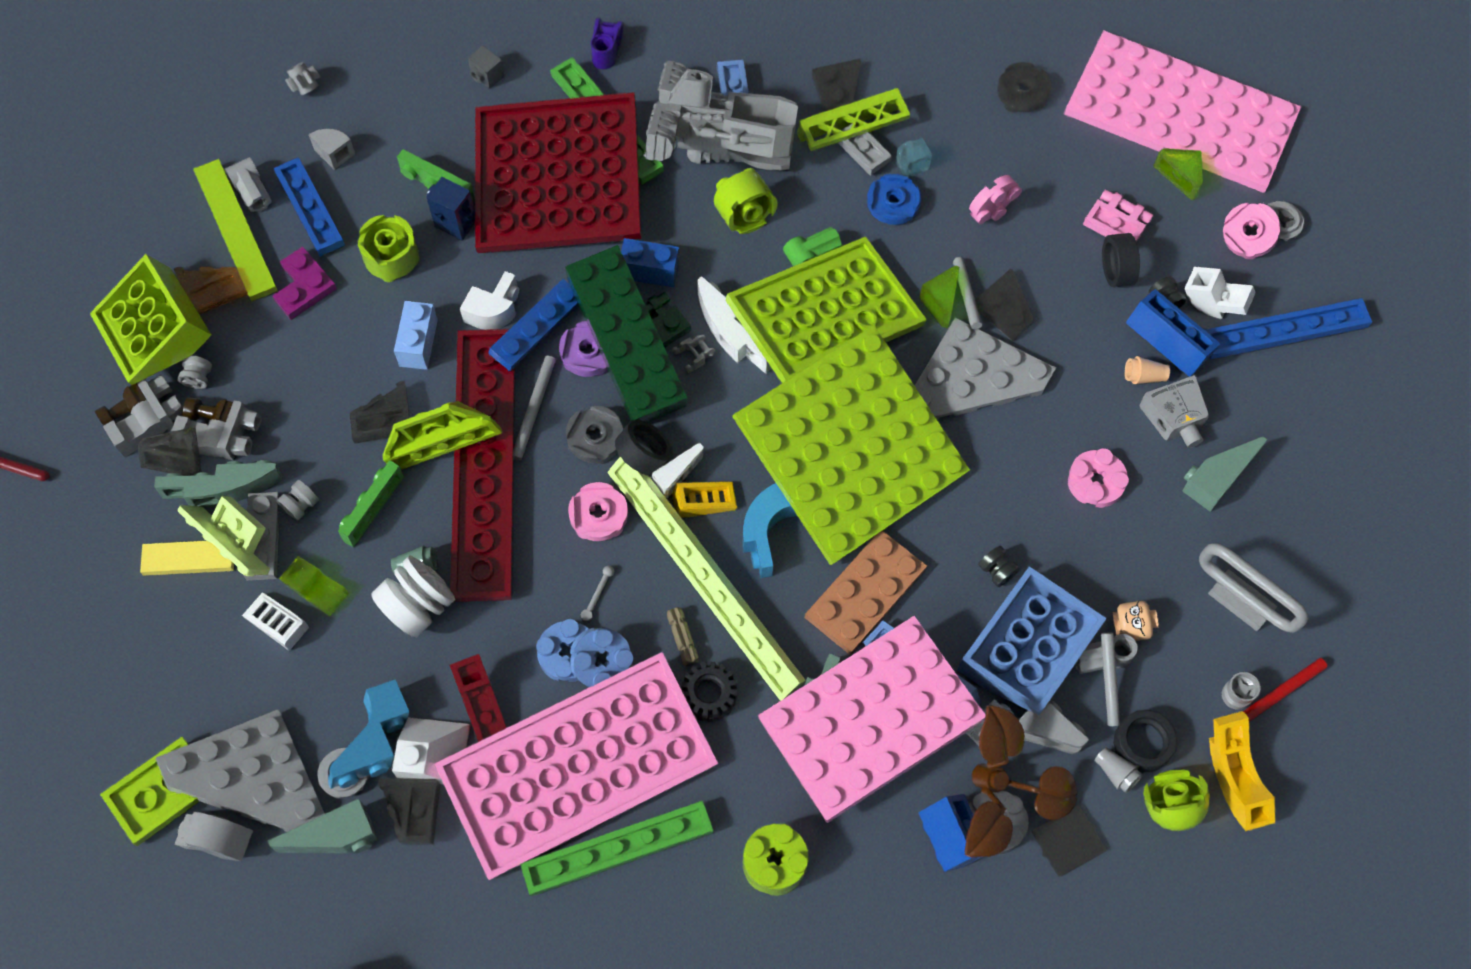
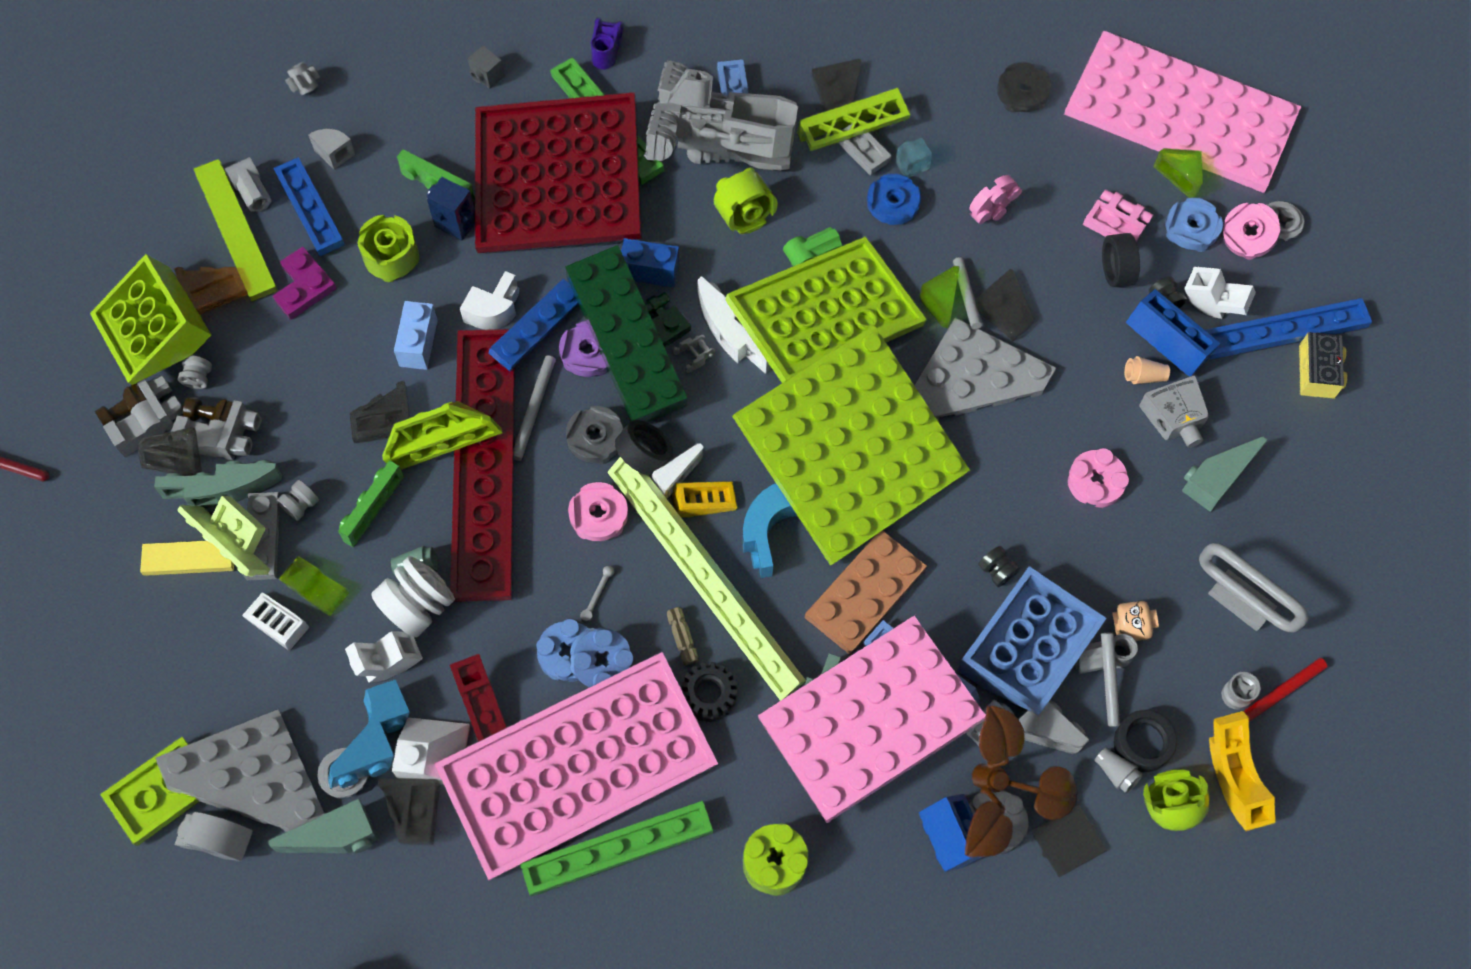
none -> white brick [345,631,423,683]
none -> medium blue plate [1165,198,1223,252]
none -> brick [1299,332,1347,399]

